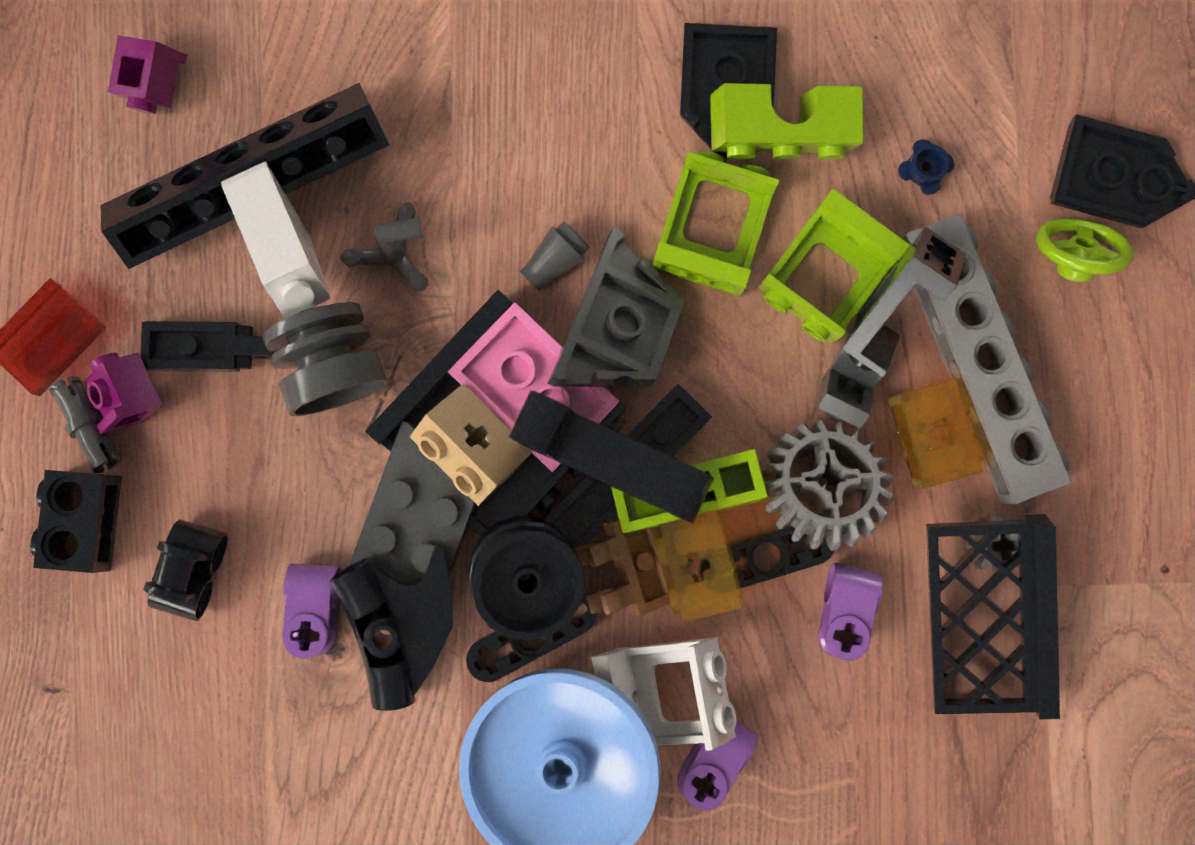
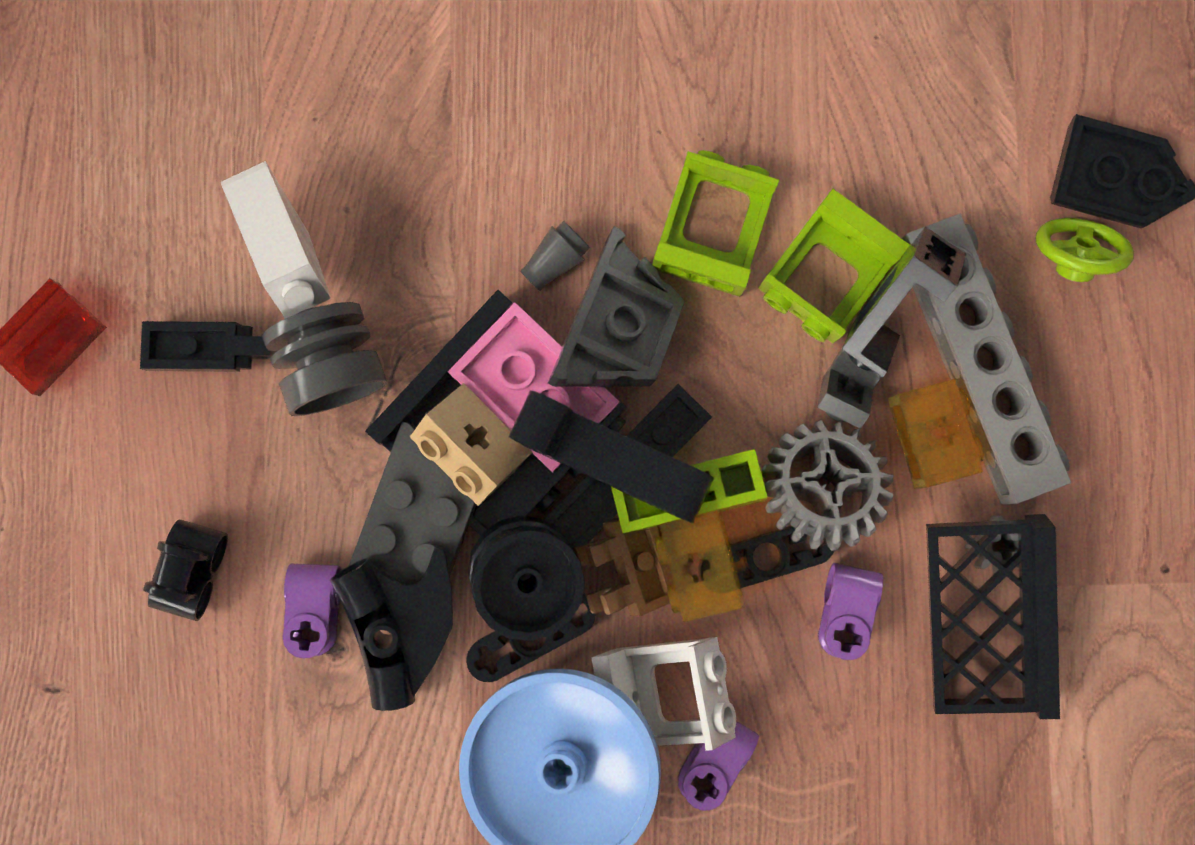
black brick [30,470,122,573] -> none
dark grey pin [49,376,123,473] -> none
magenta brick [86,352,162,434] -> none
black brick [100,83,389,269] -> none
magenta brick [108,35,187,114] -> none
dark grey piece [340,202,428,291] -> none
black tile [680,23,777,163] -> none
lime arch [710,83,863,161] -> none
dark blue plate [898,140,954,195] -> none

